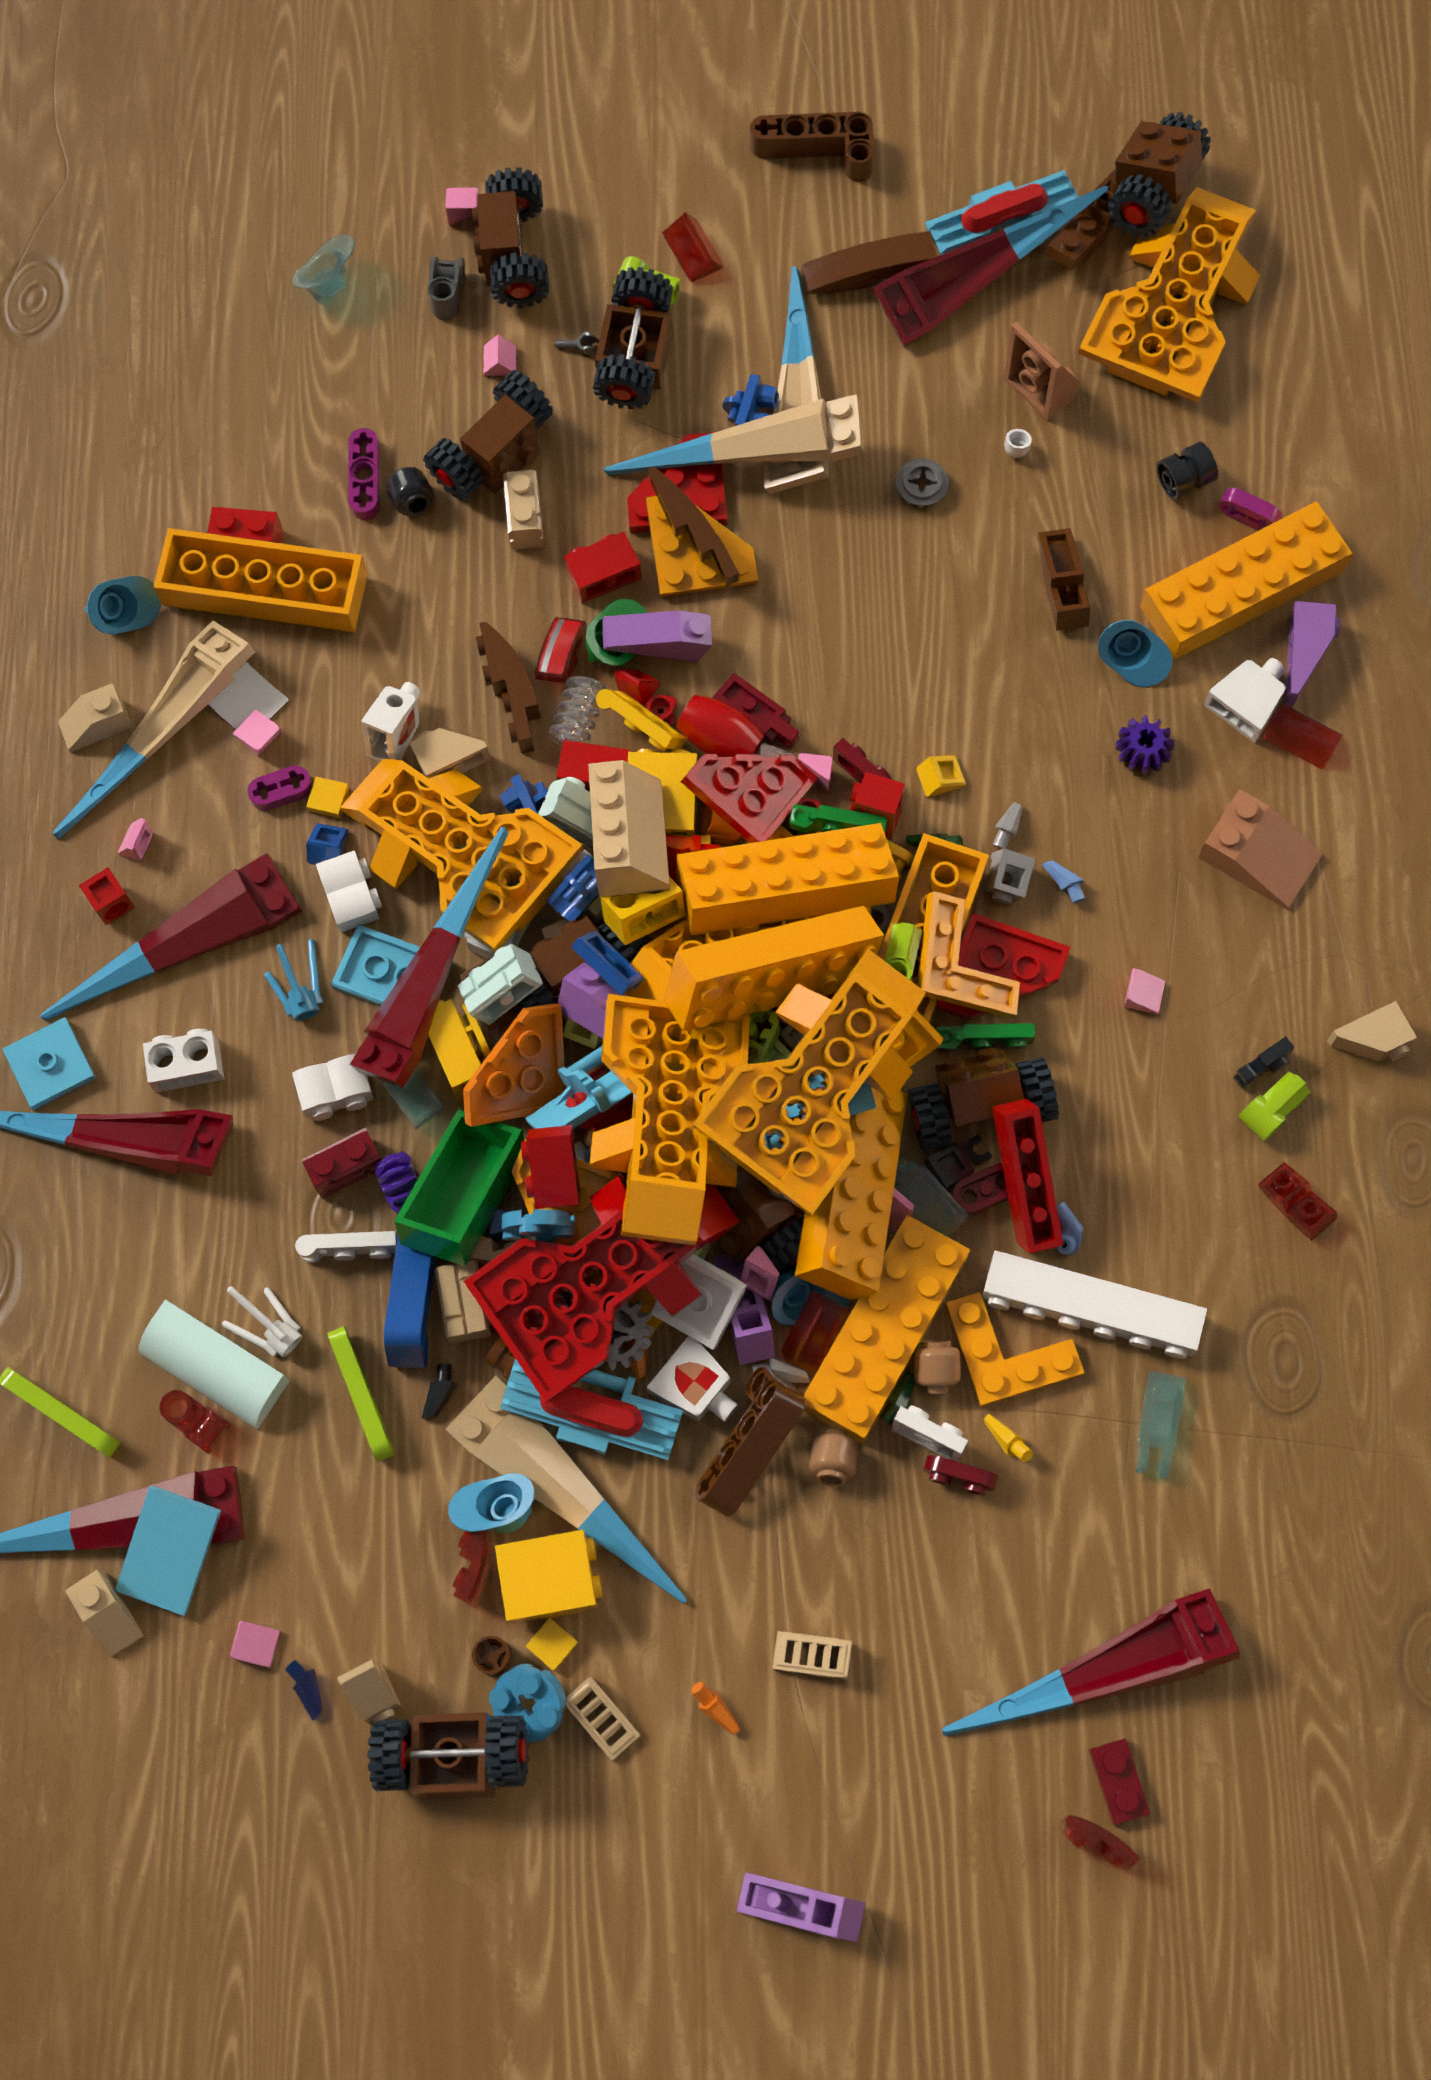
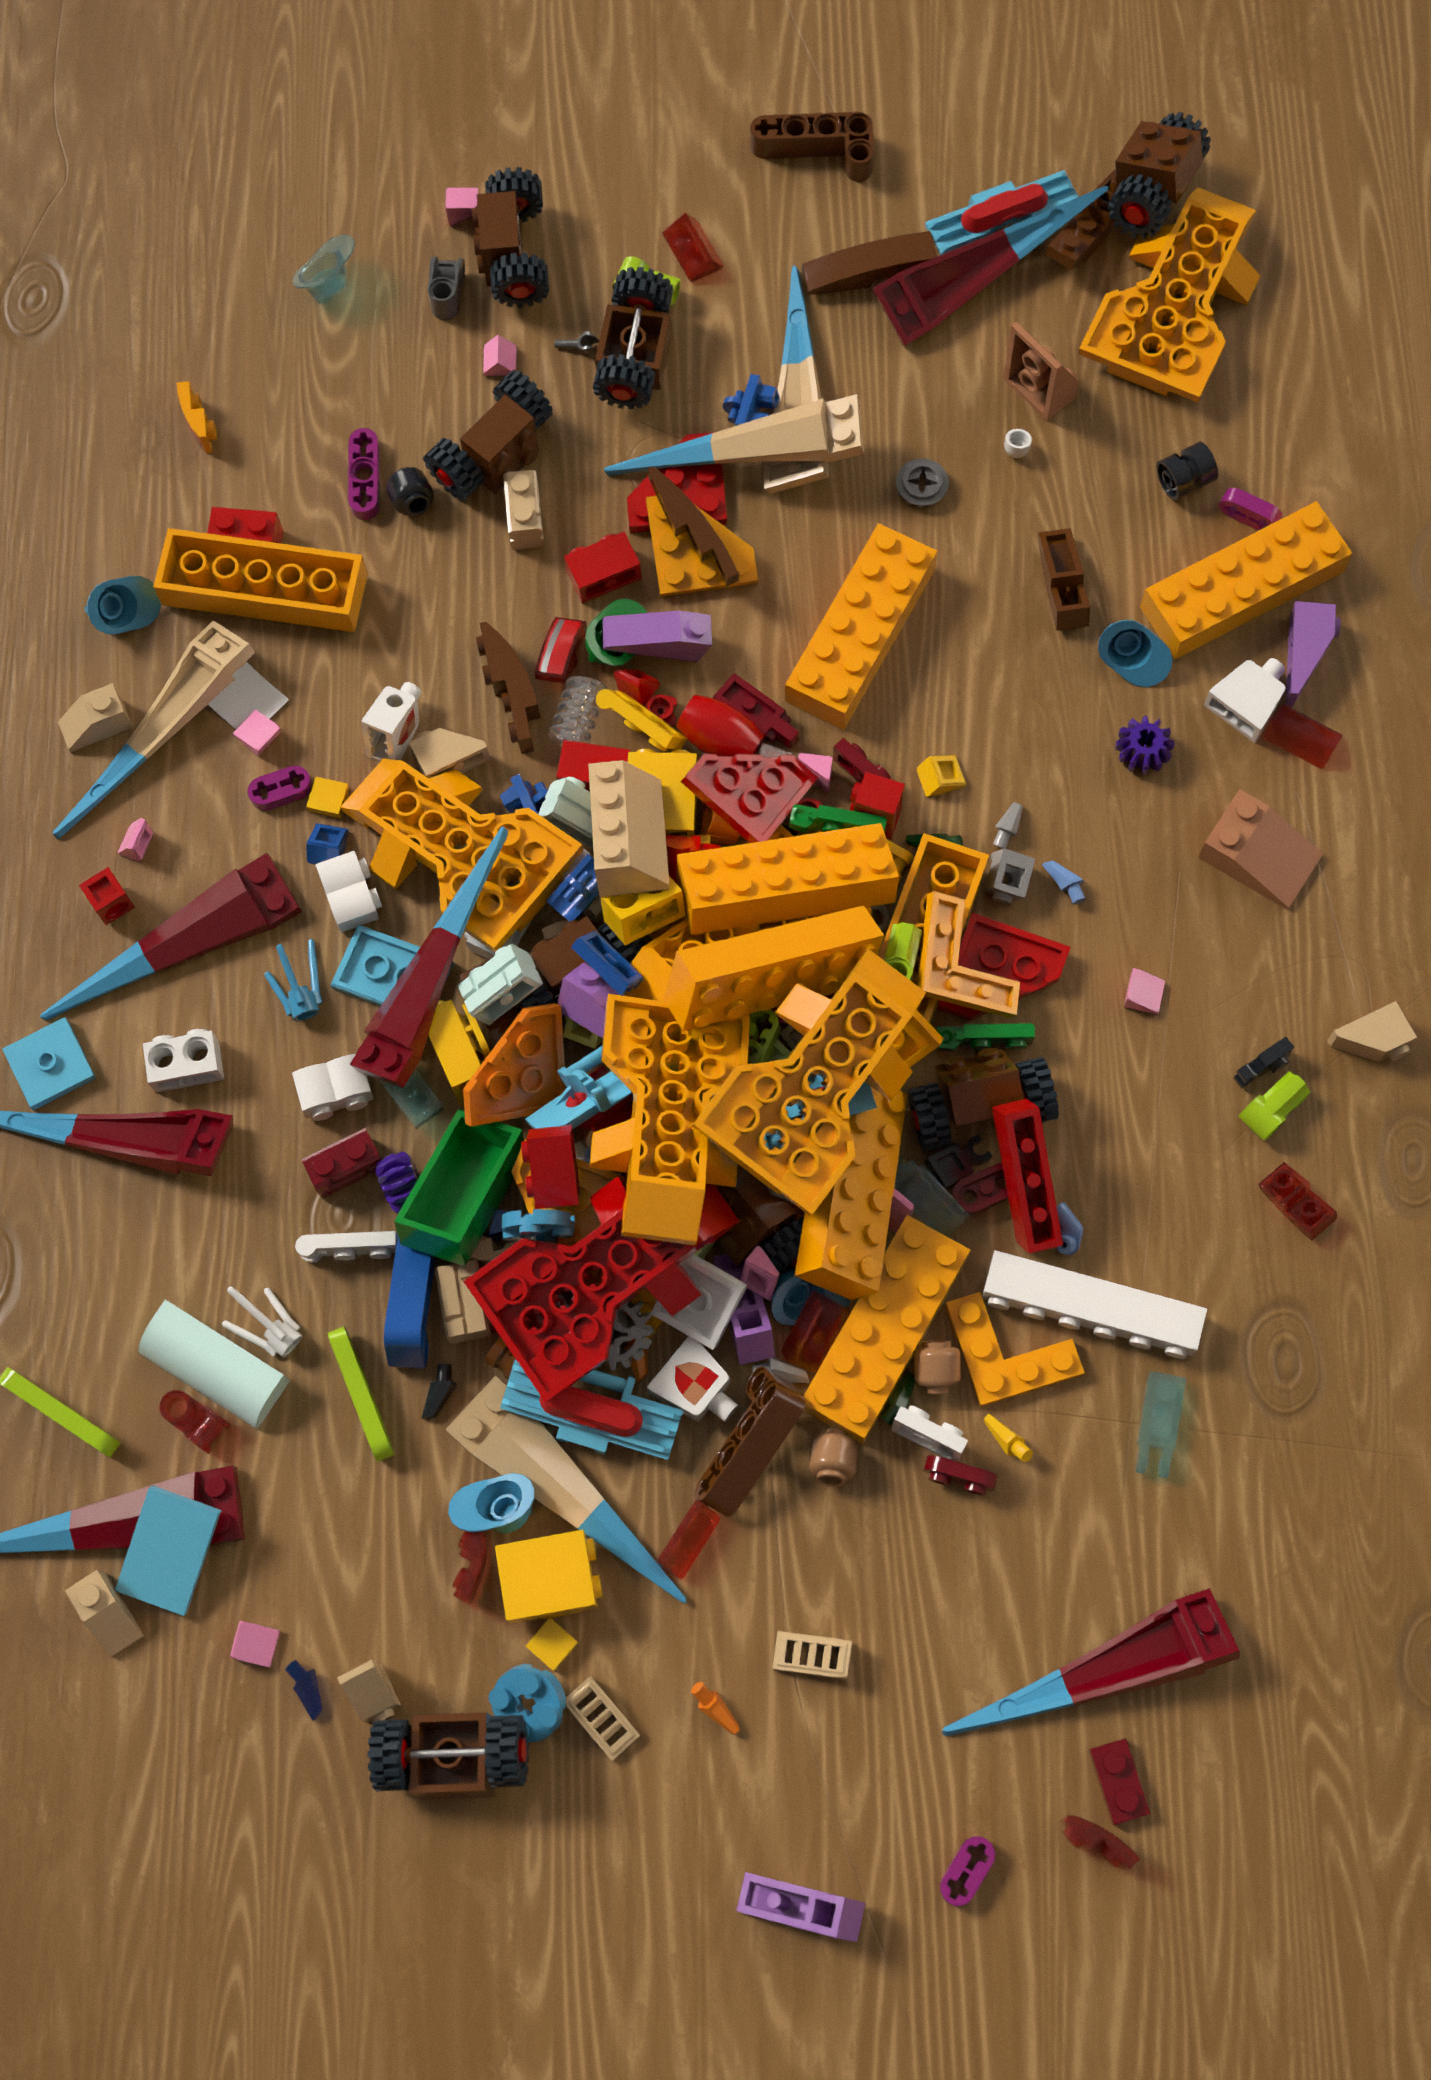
reddish brown wheel [472,1636,513,1677] -> none
none -> light orange slope [176,381,217,454]
none -> clear red slope [657,1499,720,1580]
none -> light orange brick [785,523,938,730]
none -> magenta beam [940,1836,995,1906]

